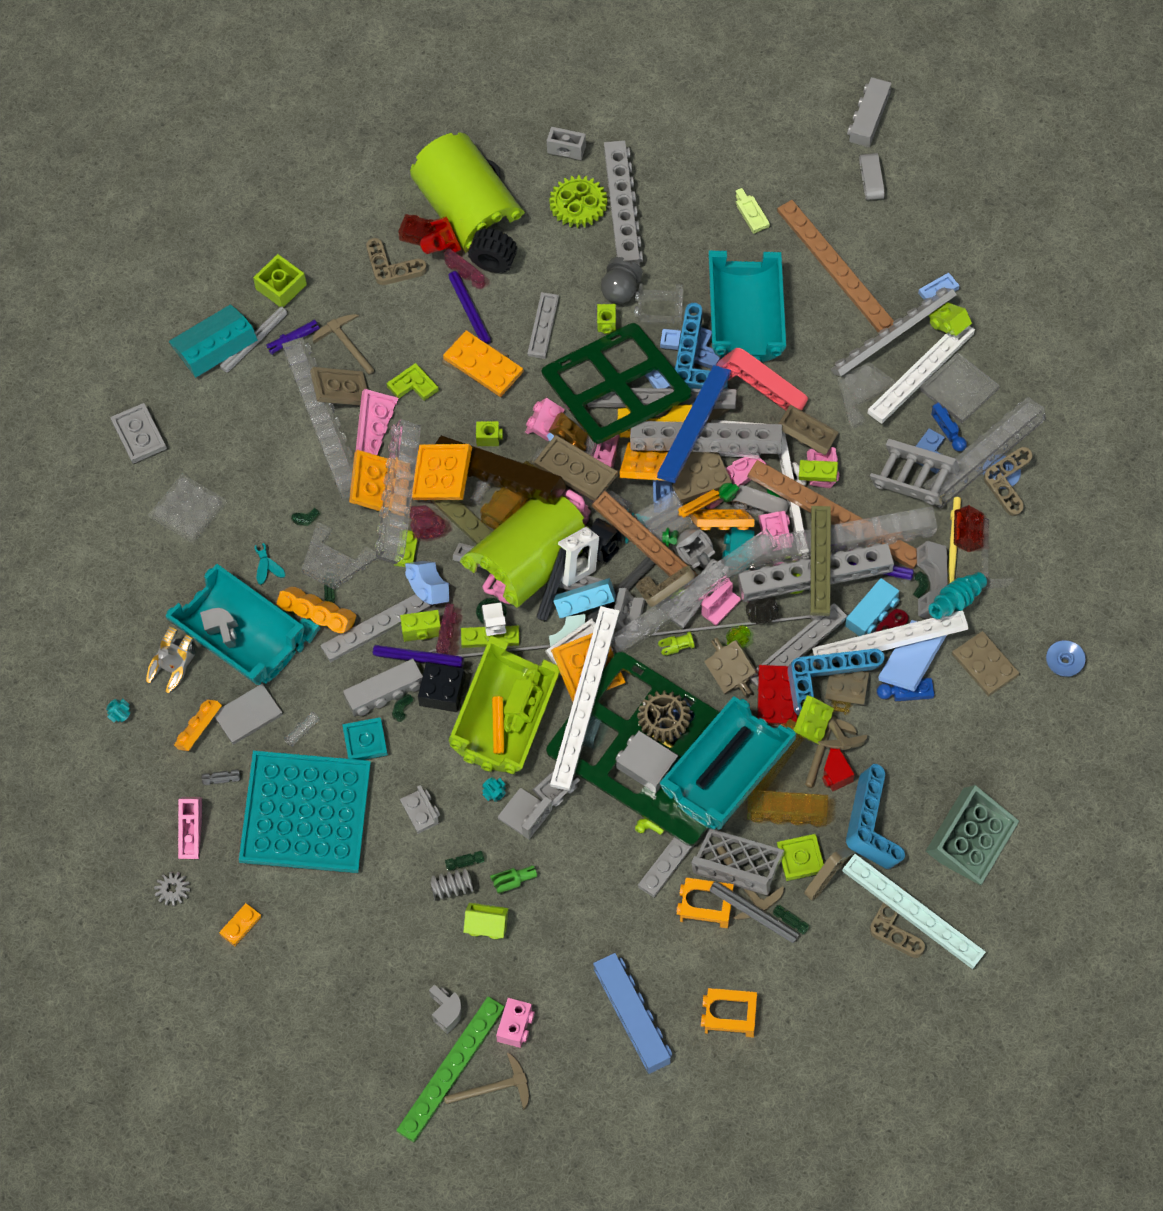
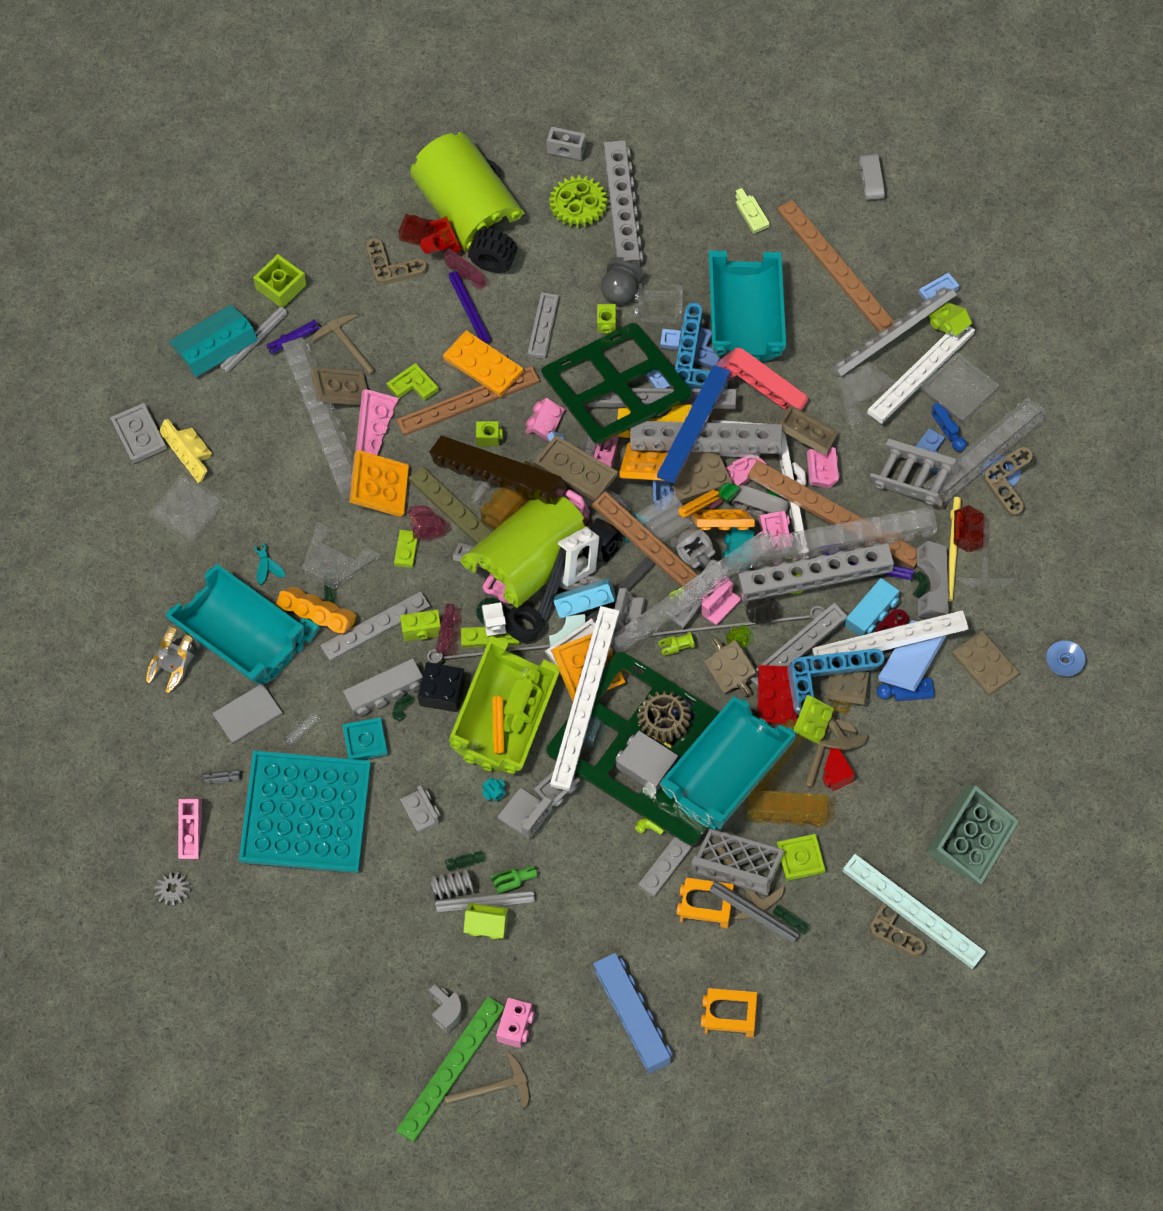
teal gear [106,699,130,722] -> none
light orange plate [174,700,222,751] -> none
light grey brick [200,608,239,648] -> none
light orange plate [219,903,261,946] -> none
clear green arm [291,508,320,526] -> none
dark purple axle [372,645,464,668] -> none
clear brick [375,419,421,564] -> none
light blue brick [405,561,449,604] -> none
light orange plate [410,444,472,500] -> none
pearl gold bracket [549,412,588,451] -> none
dark tan beam [636,566,695,607] -> none
green plate [662,528,679,547] -> none
black axle [696,726,751,789] -> none
lime plate [798,460,838,482] -> none
dark tan beam [804,847,860,901] -> none
olive plate [810,506,831,616] -> none
dark azure beam [846,764,905,869] -> none
light grey brick [847,77,891,147] -> none
teal piece [928,572,987,619] -> none
none -> light yellow bracket [159,419,212,483]
none -> medium nougat tile [396,366,540,436]
none -> light grey axle [435,890,535,912]
none -> black tyre [505,605,543,642]

